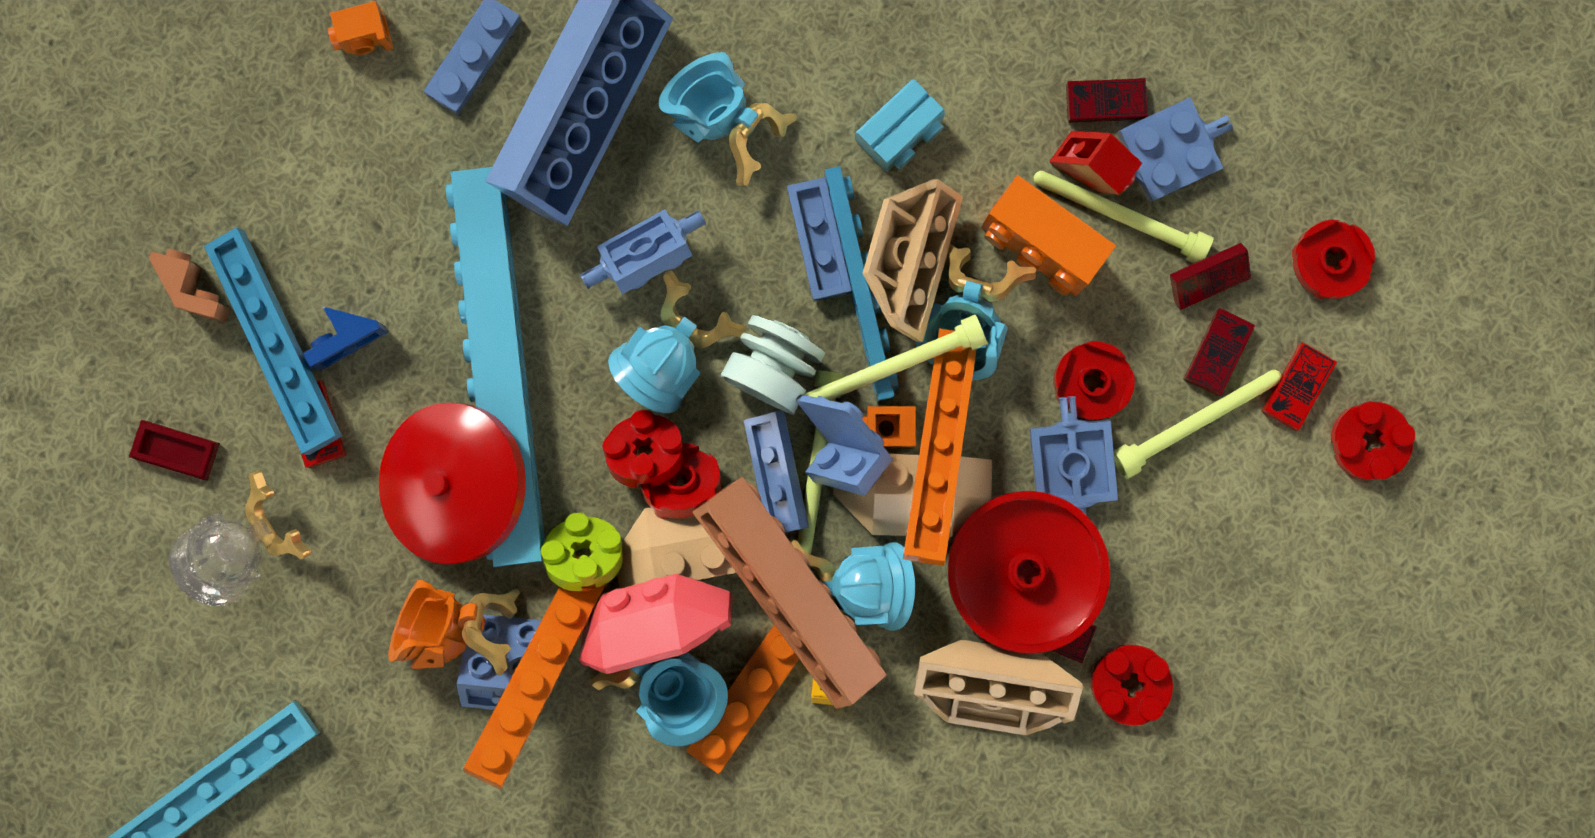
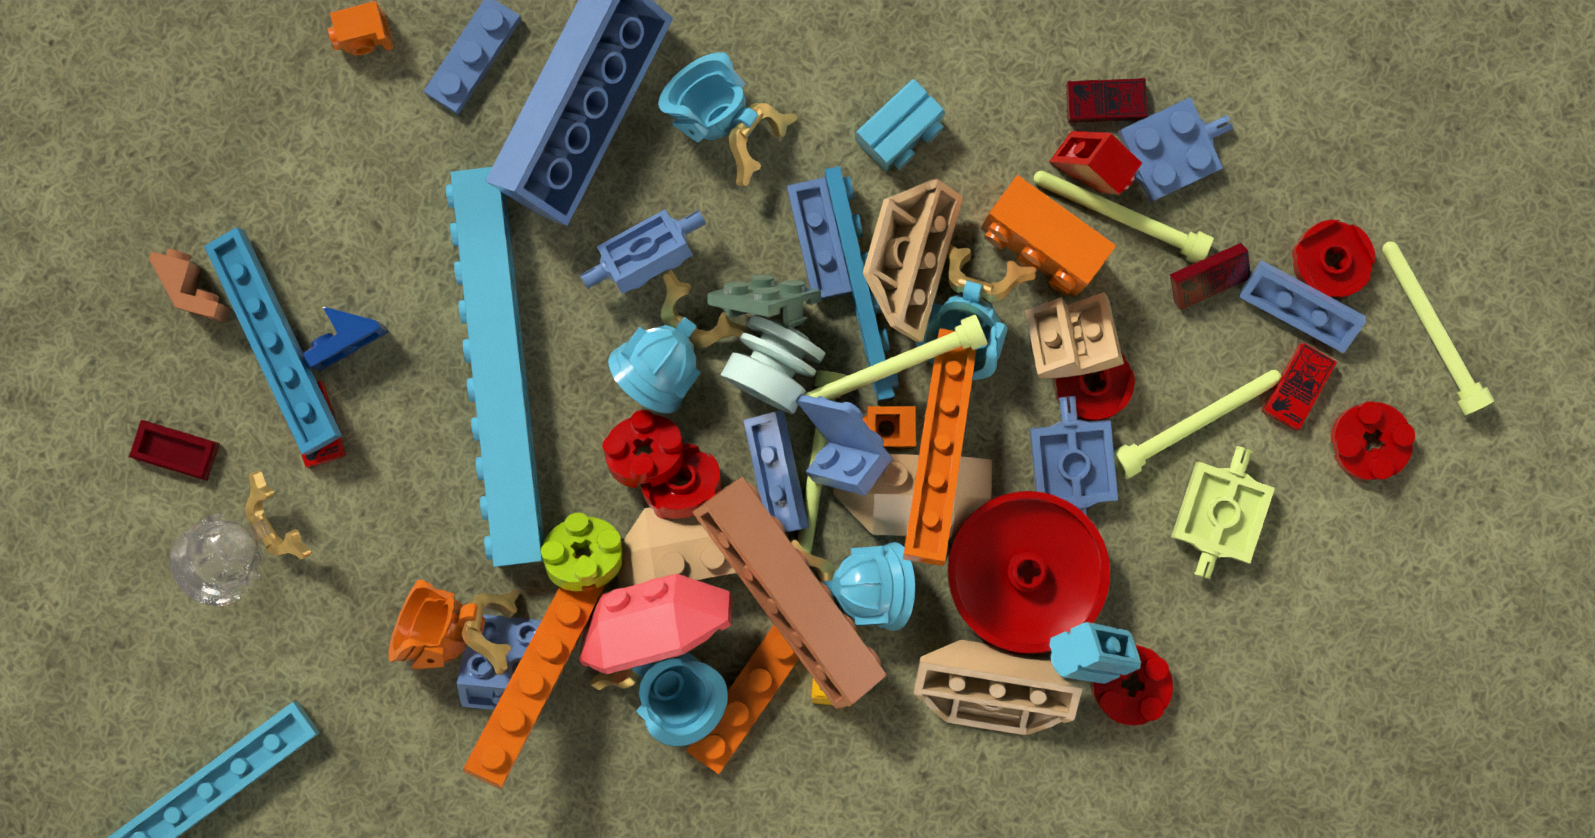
red dish [379,403,526,564] -> none
dark red tile [1183,308,1255,396] -> none
none -> sand green piece [708,275,821,329]
none -> tan slope [1025,292,1124,378]
none -> medium azure brick [1049,622,1141,684]
none -> yellowish green plate [1171,446,1275,580]
none -> medium blue plate [1239,260,1366,353]
none -> yellowish green piece [1382,242,1495,415]

